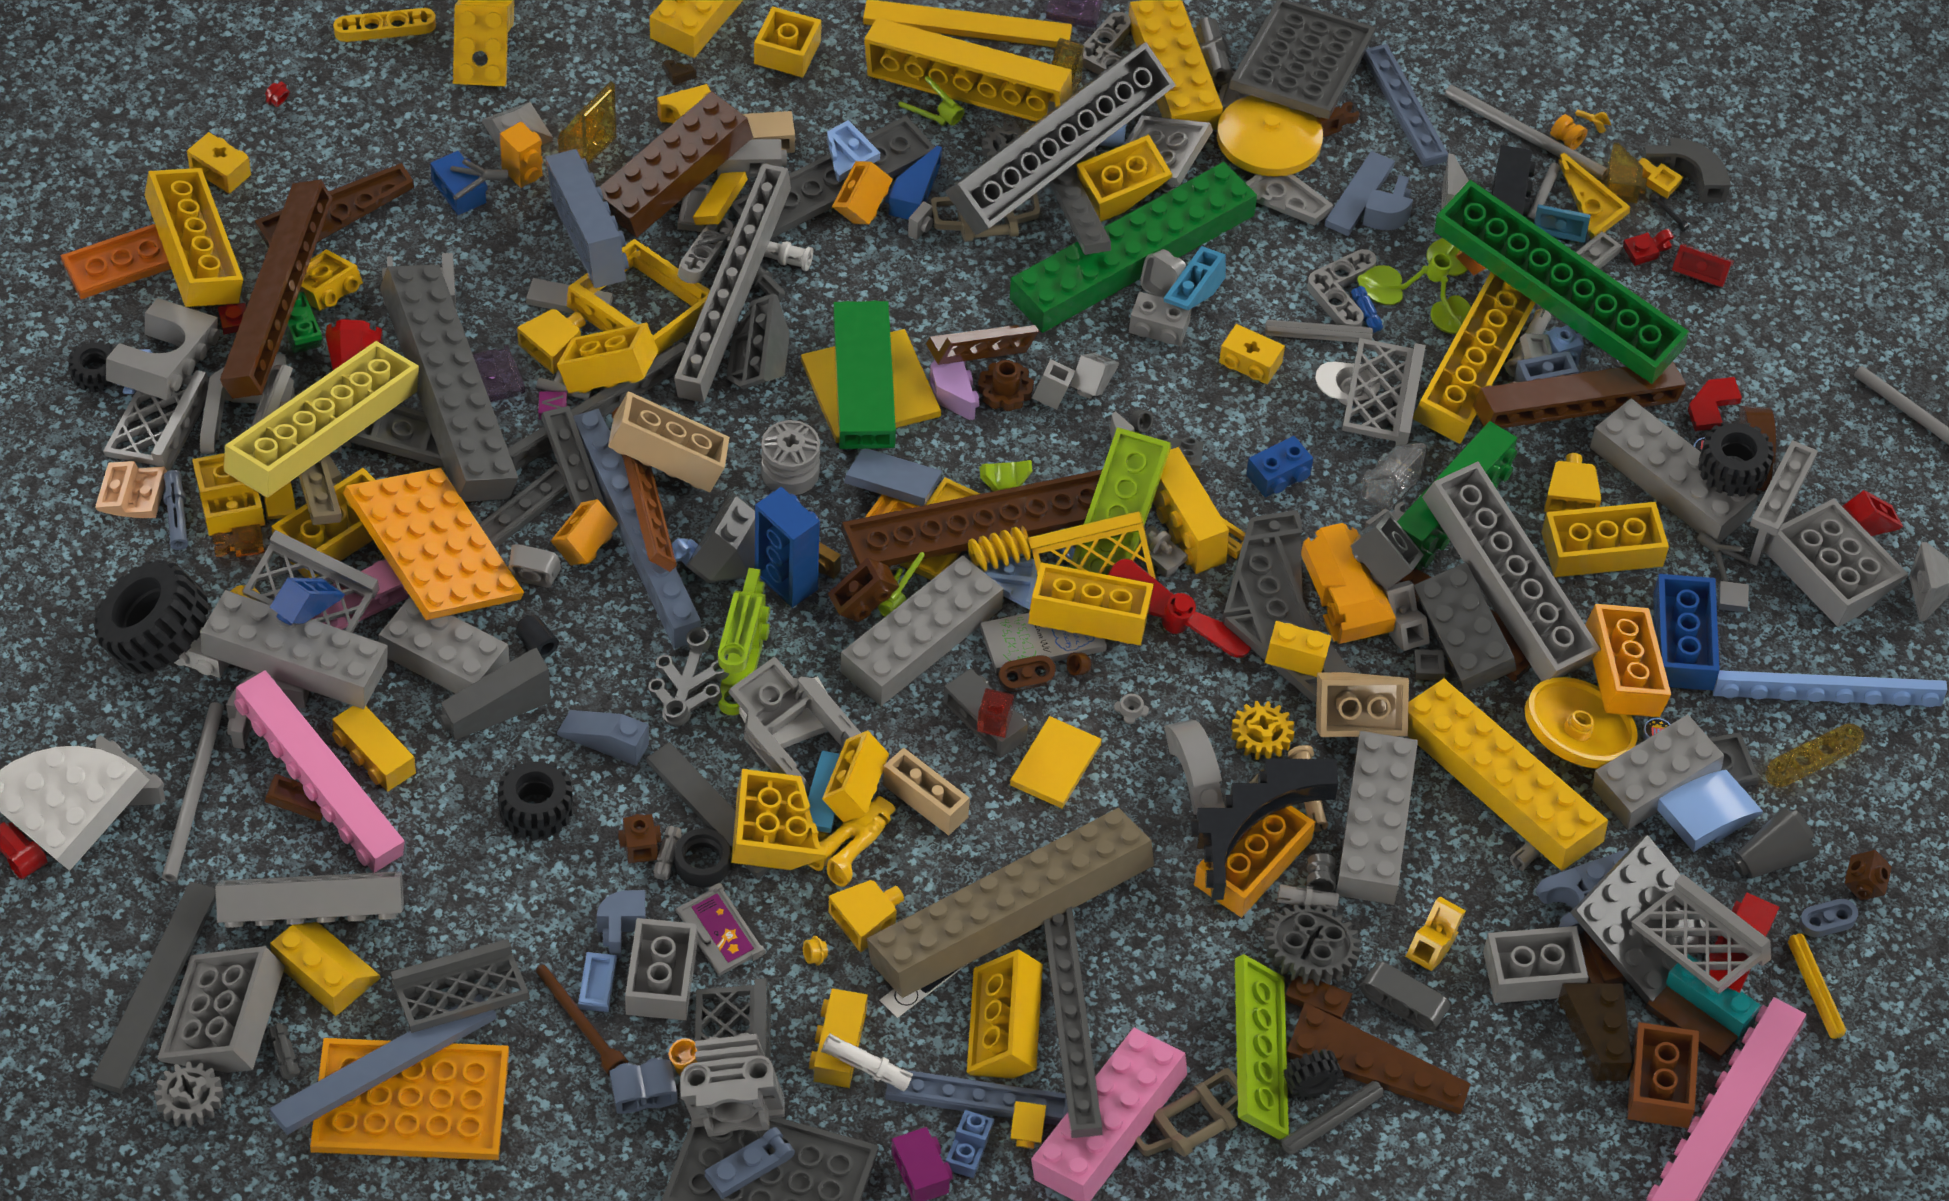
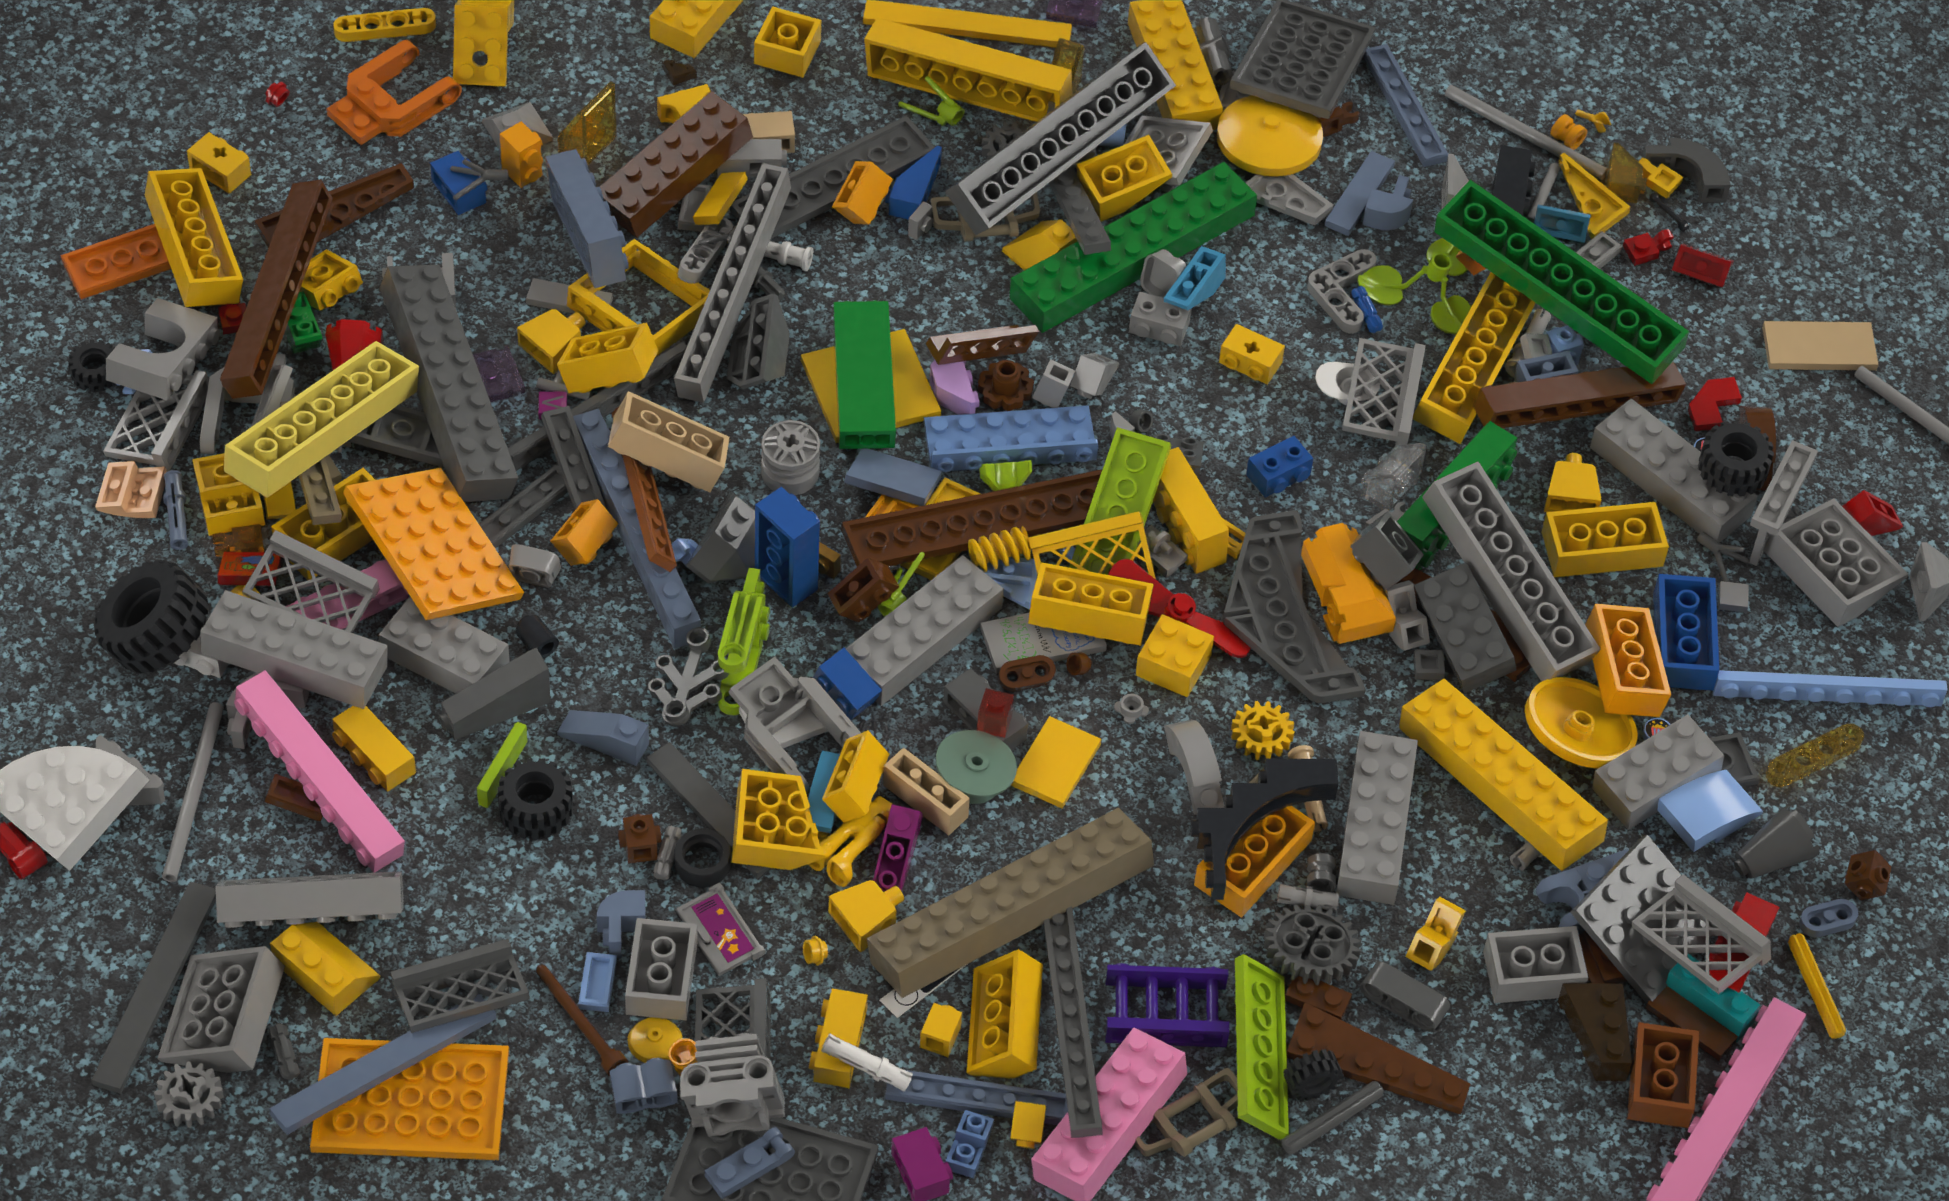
blue slope [270,578,345,625] -> none
light blue wing [827,120,880,182] -> none
light grey beam [1079,12,1131,75] -> none
light grey axle [1265,320,1373,343] -> none
yellow brick [1265,621,1332,677] -> none
tan slope [1316,672,1409,737] -> none
none -> red tile [217,552,282,586]
none -> orange plate [326,40,462,145]
none -> lime tile [477,722,528,808]
none -> yellow piece [628,1017,683,1063]
none -> blue brick [813,648,882,720]
none -> magenta slope [873,805,923,892]
none -> yellow brick [920,1003,962,1057]
none -> medium blue bracket [924,405,1098,472]
none -> sand green piece [935,730,1017,804]
none -> yellow slope [1002,219,1078,270]
none -> dark purple fence [1105,963,1230,1048]
none -> yellow brick [1135,614,1214,698]
none -> tan tile [1762,321,1878,370]

